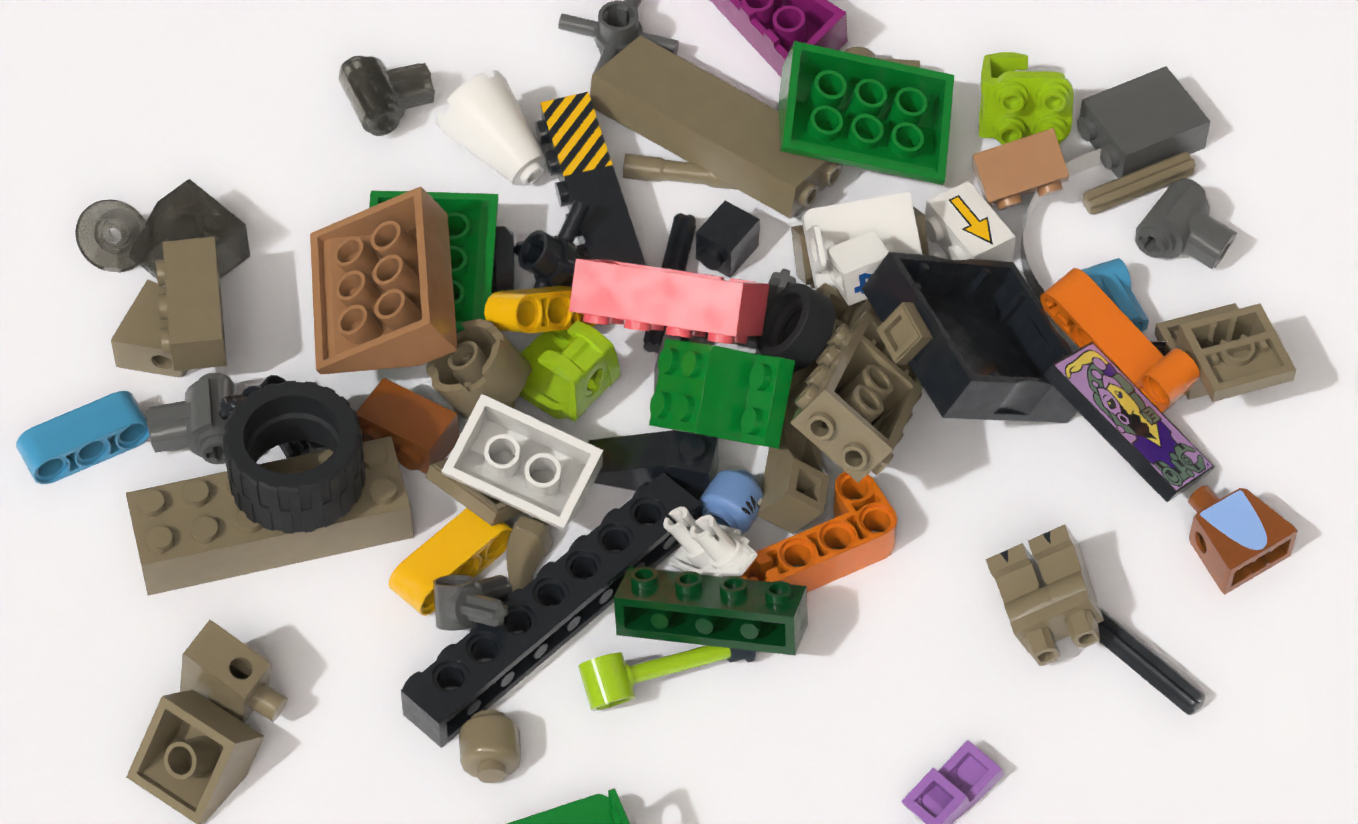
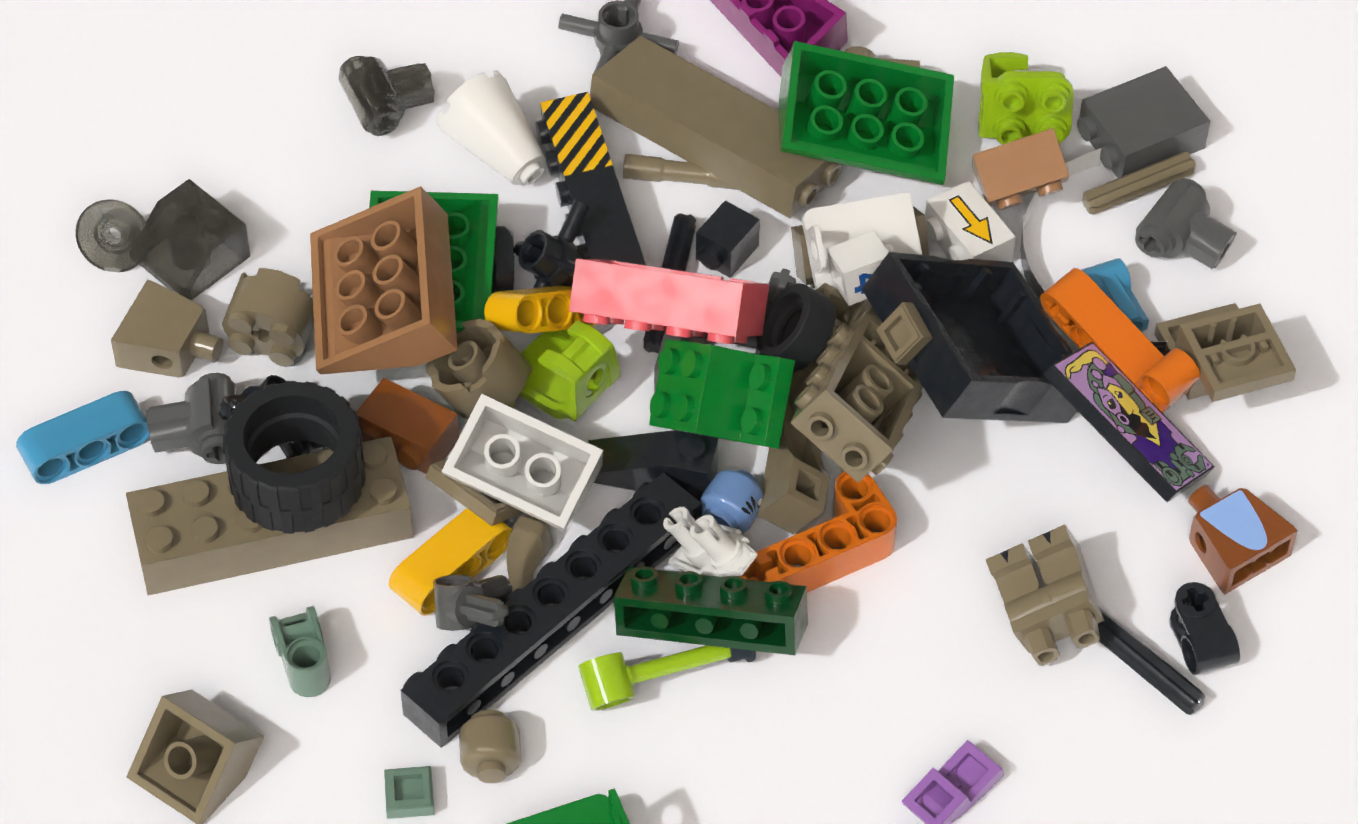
dark tan brick [156,237,227,371] -> none
dark tan torso [180,620,288,723] -> none
none -> dark tan brick [222,268,314,367]
none -> sand green piece [268,605,330,697]
none -> sand green tile [384,766,435,819]
none -> black piece [1169,582,1240,675]

